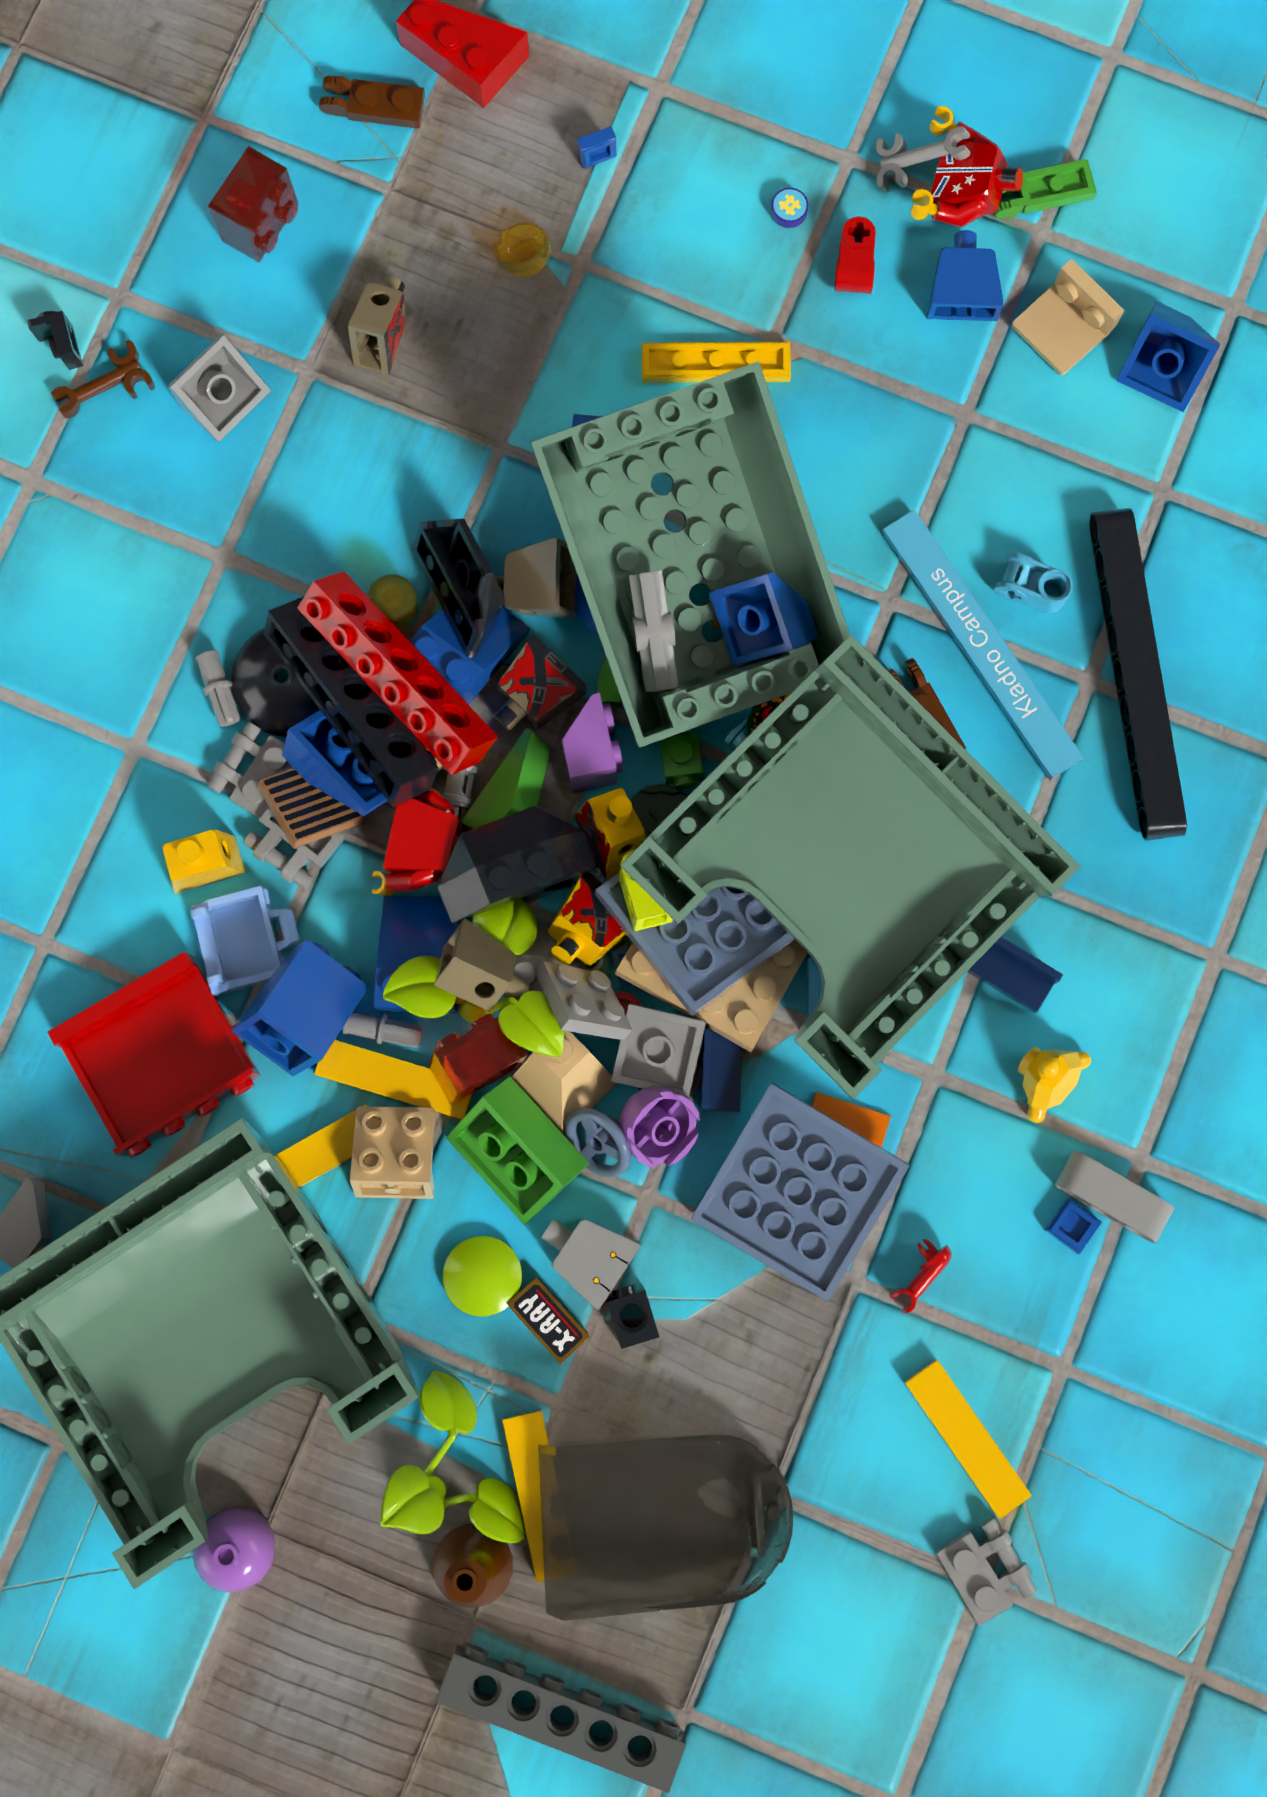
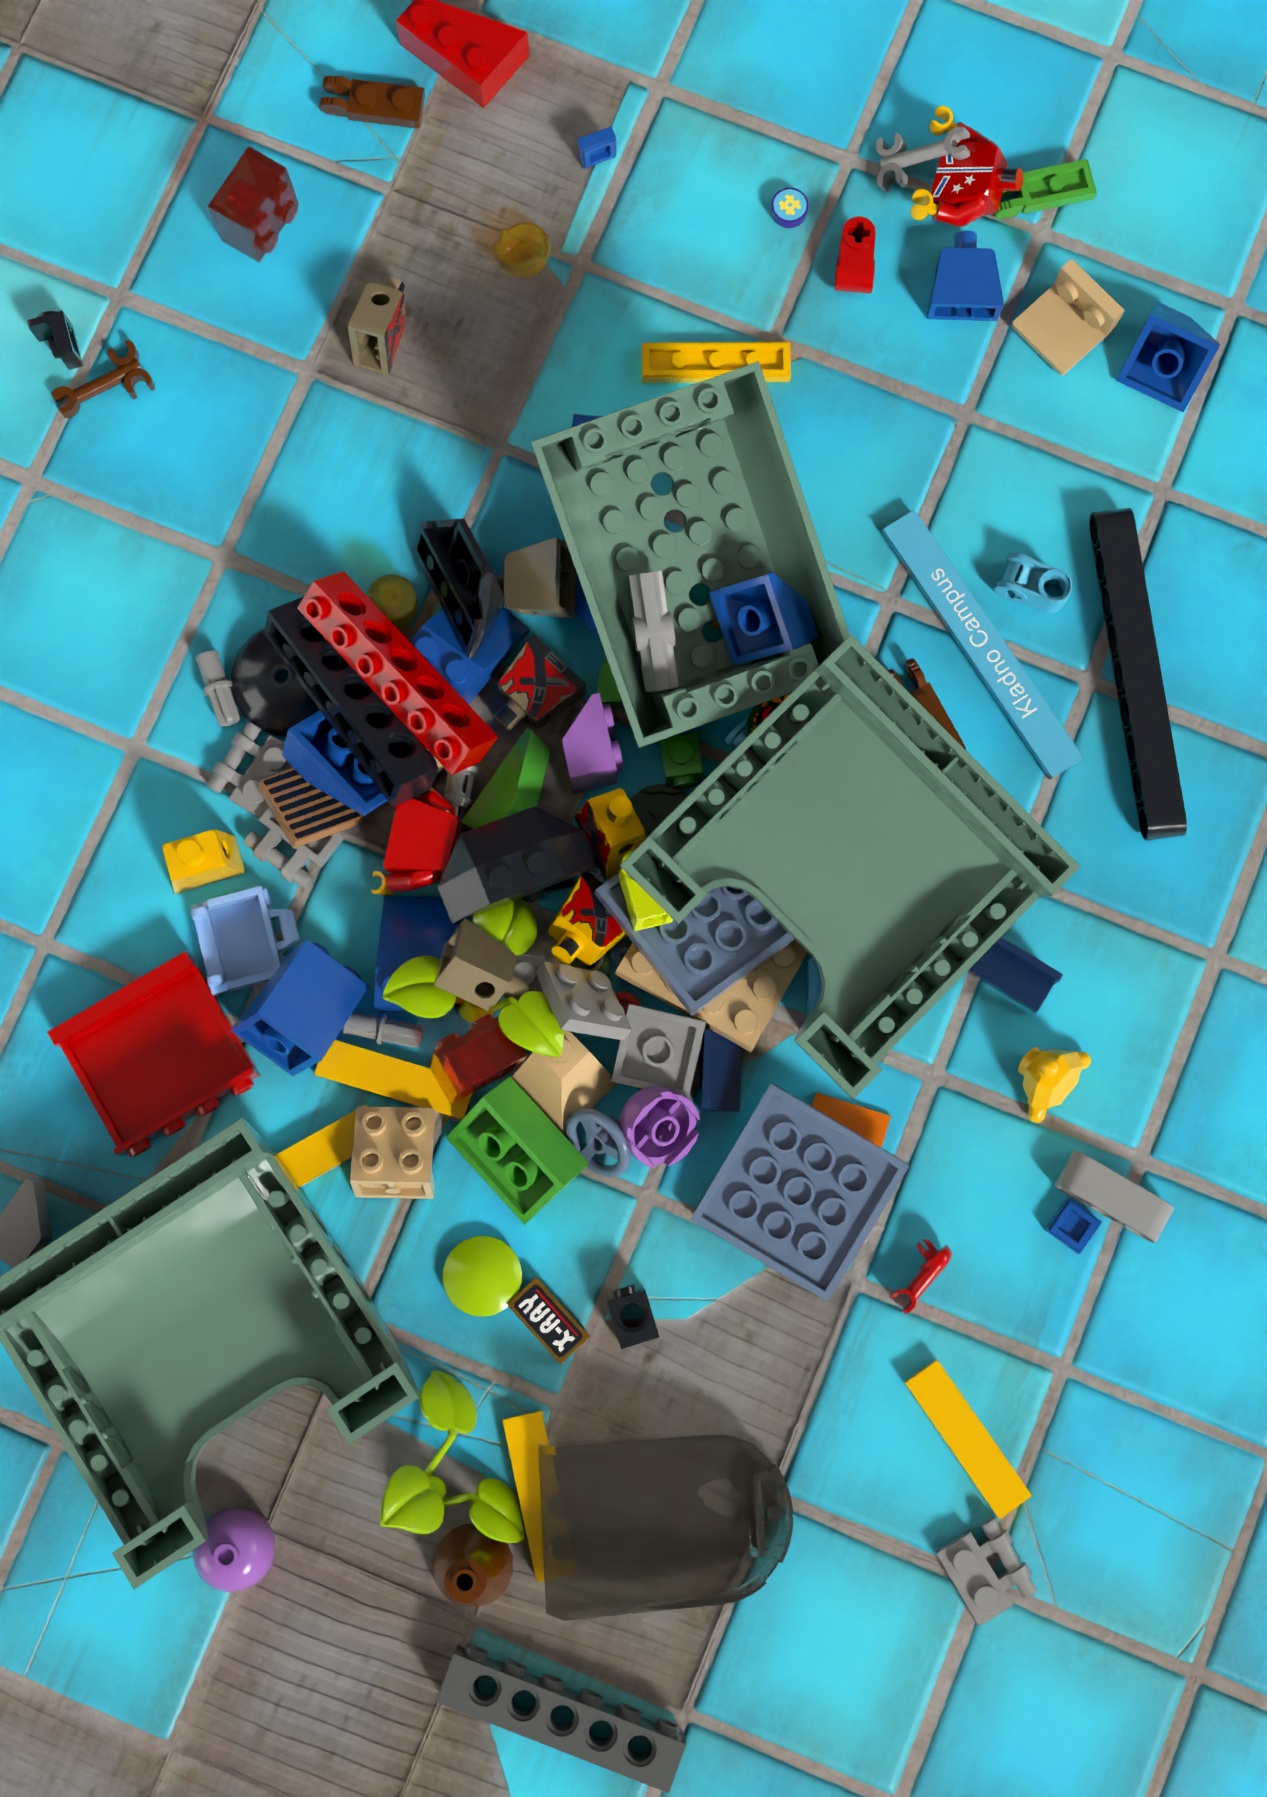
light grey slope [168,334,271,442] -> none
light grey torso [541,1218,641,1310] -> none

